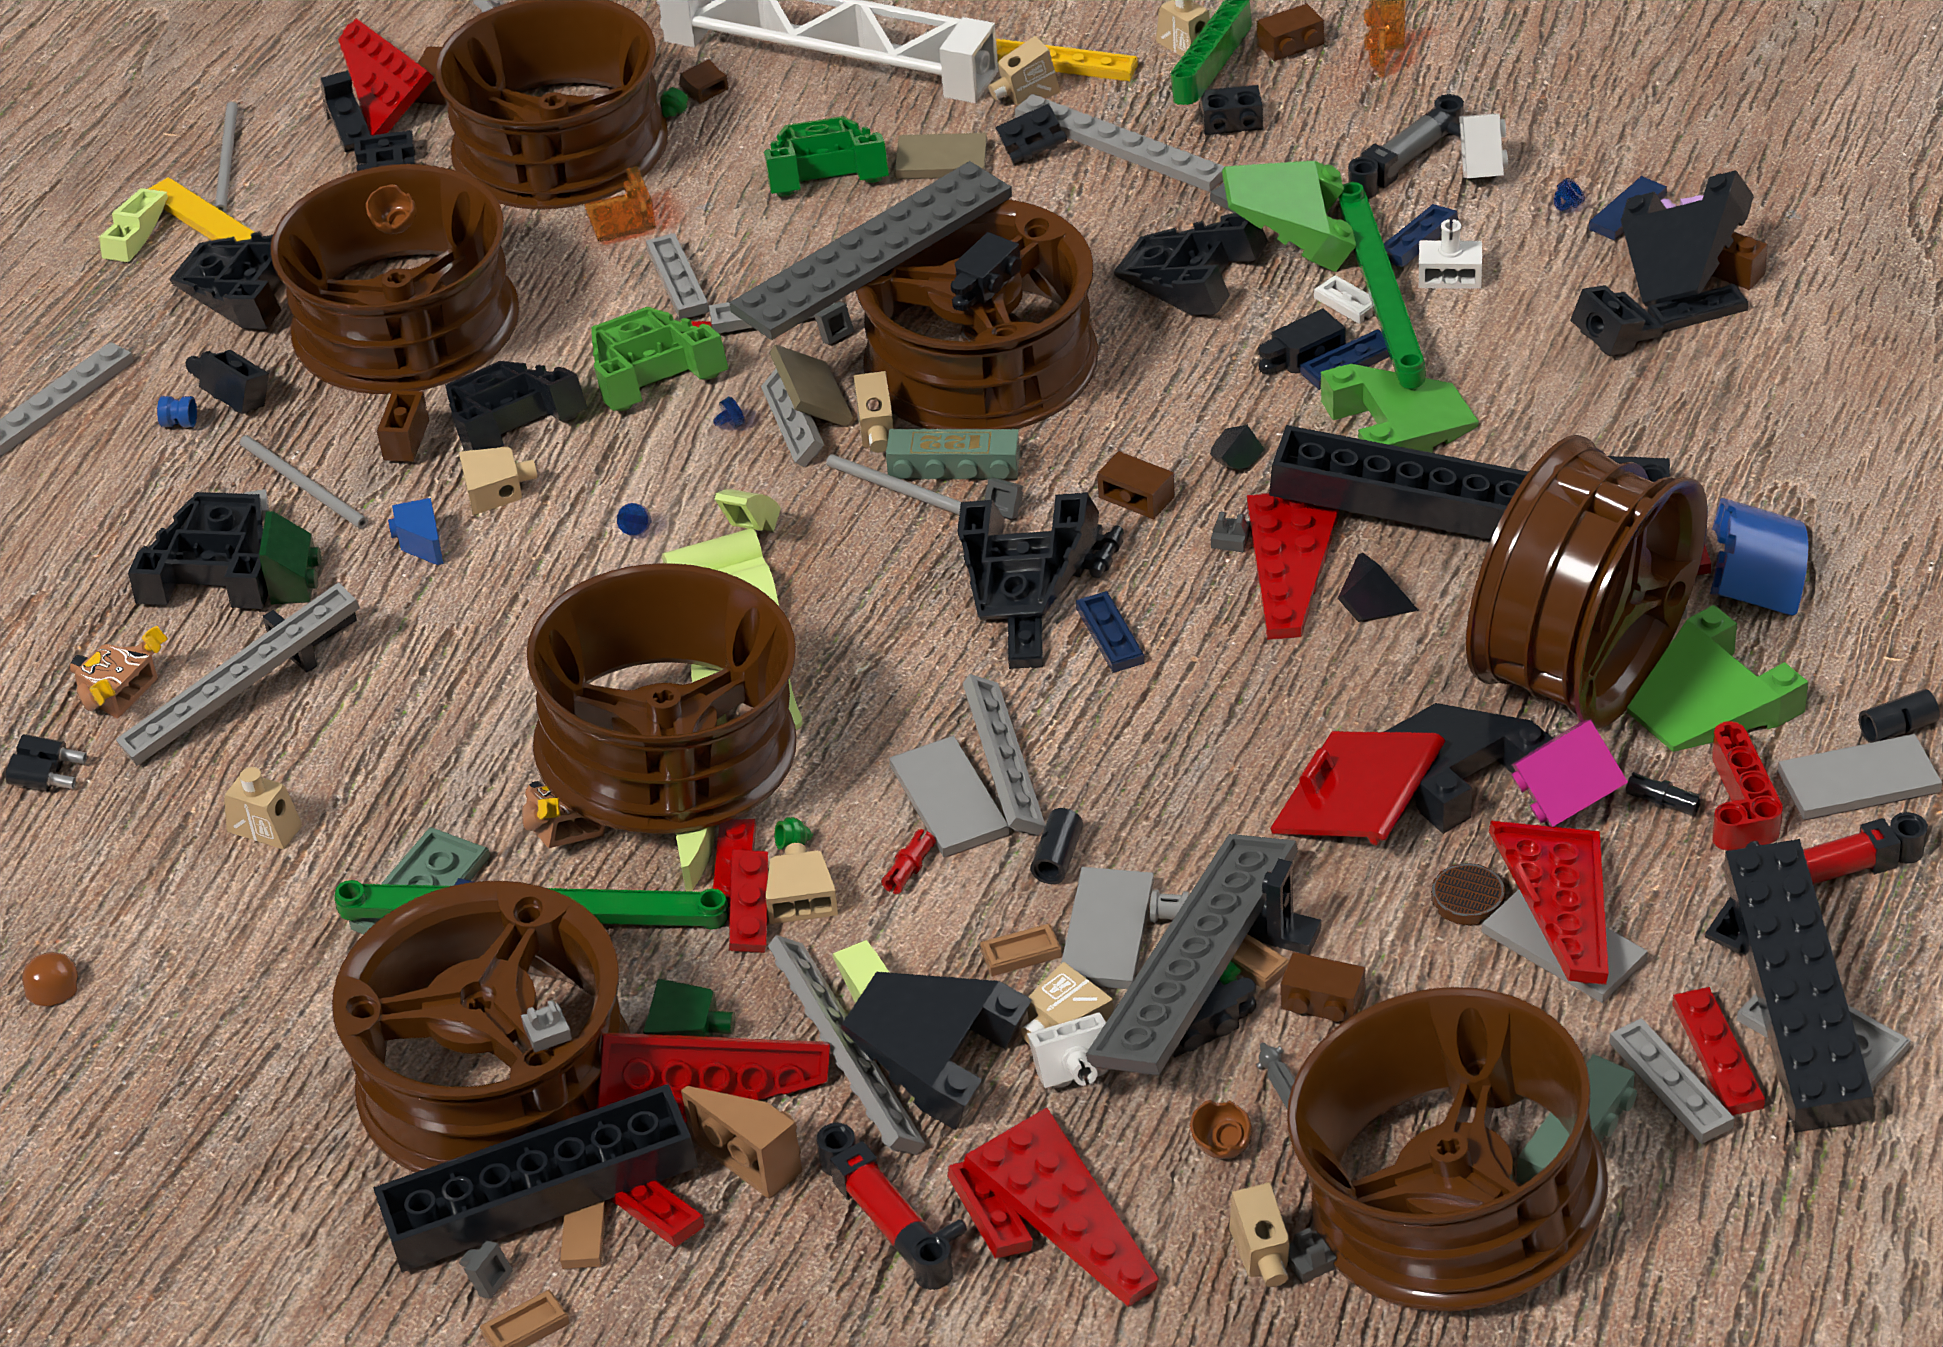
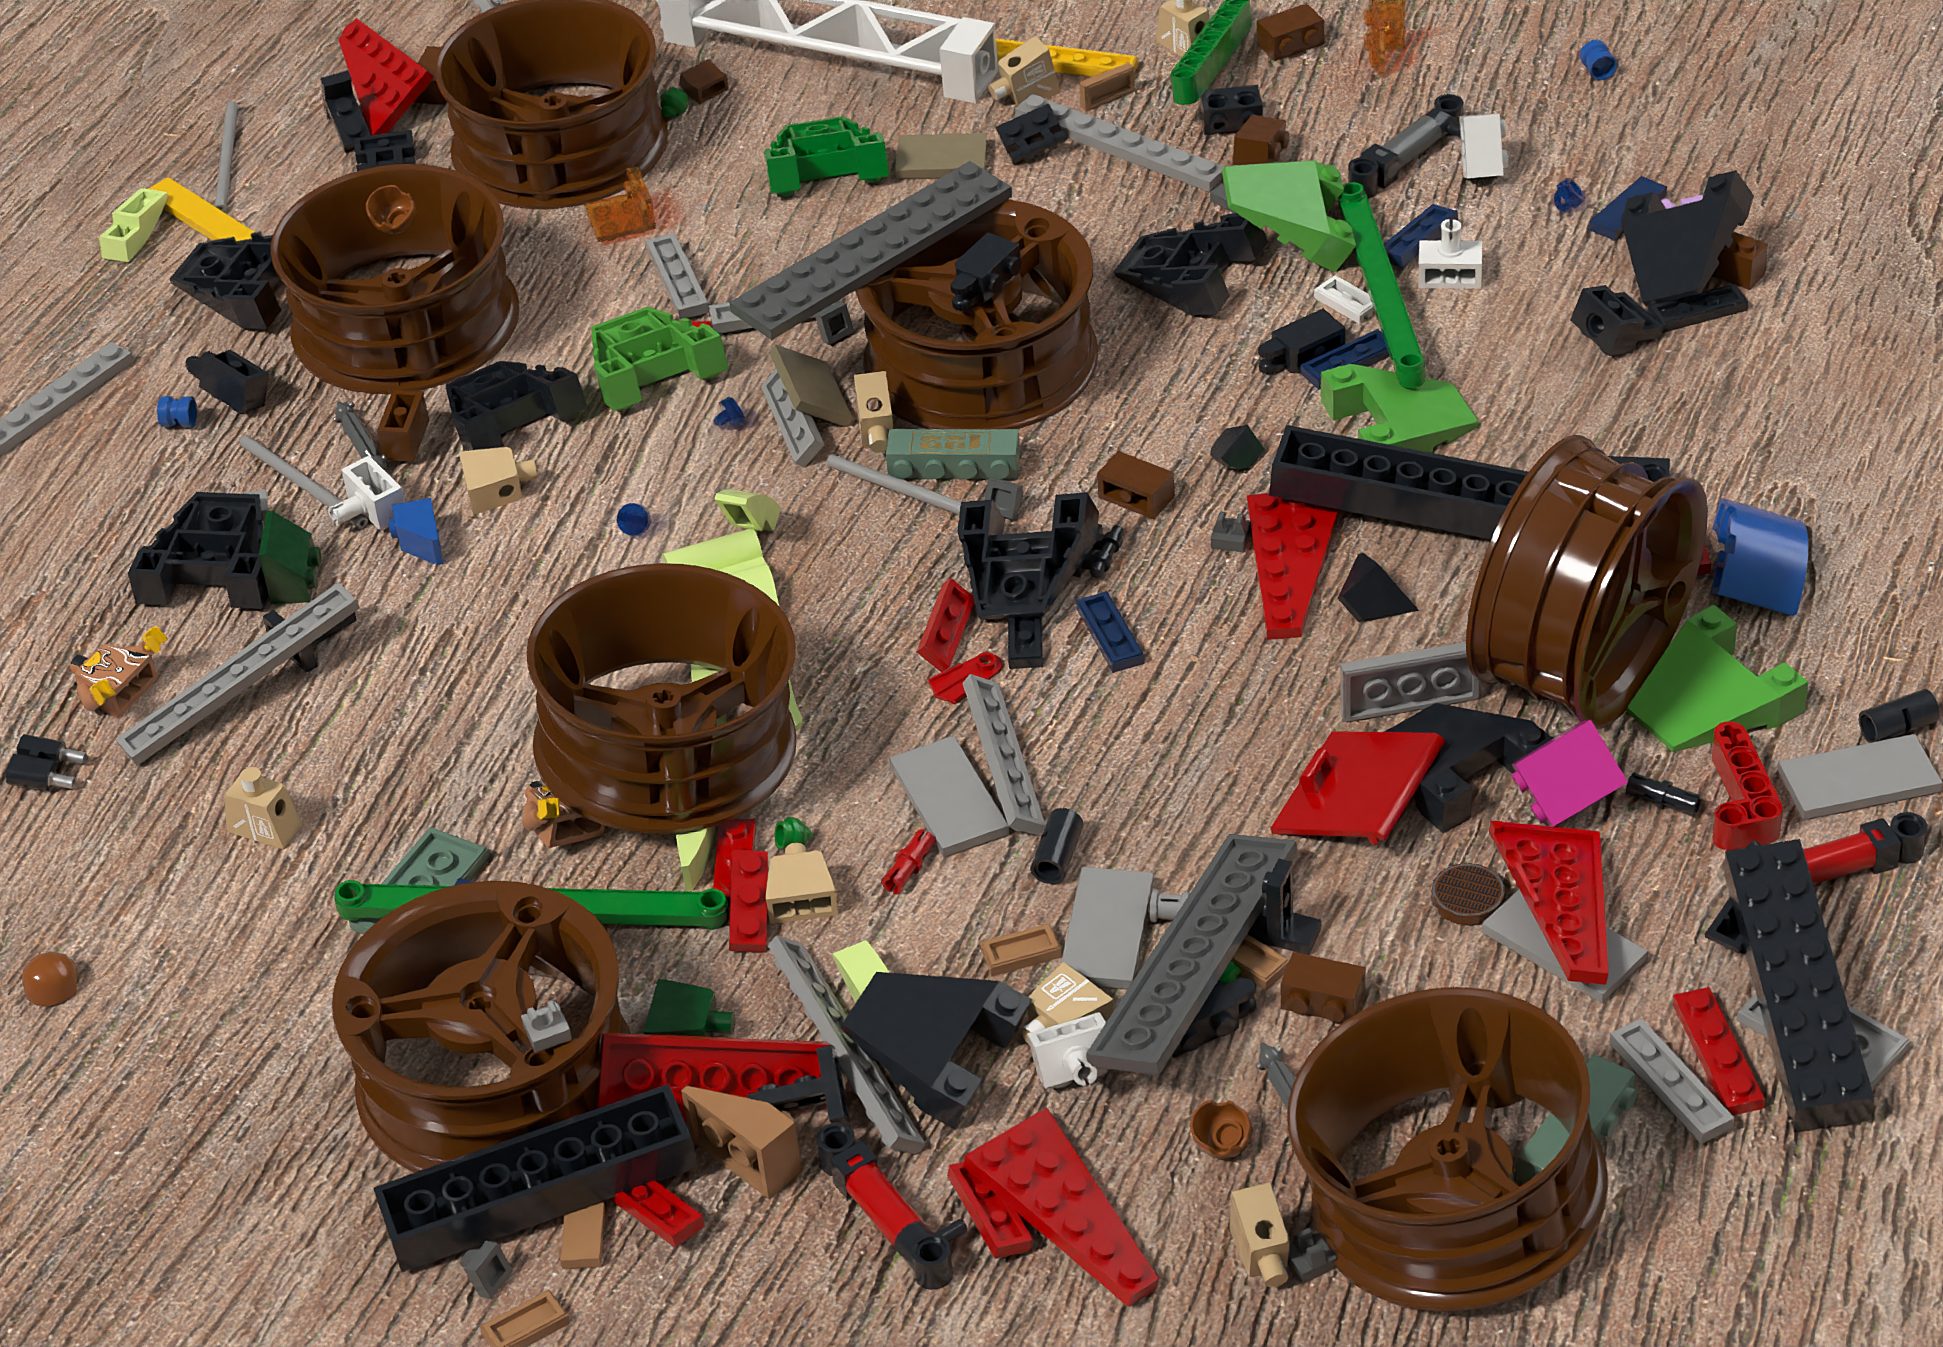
none -> white brick [328,456,405,531]
none -> dark grey wheel [333,401,388,471]
none -> black bracket [747,1045,851,1127]
none -> red plate [916,578,974,672]
none -> red piece [929,652,1002,705]
none -> medium nougat tile [1079,62,1135,111]
none -> reddish brown brick [1233,115,1289,165]
none -> light grey tile [1340,642,1480,722]
none -> blue wheel [1579,40,1618,80]

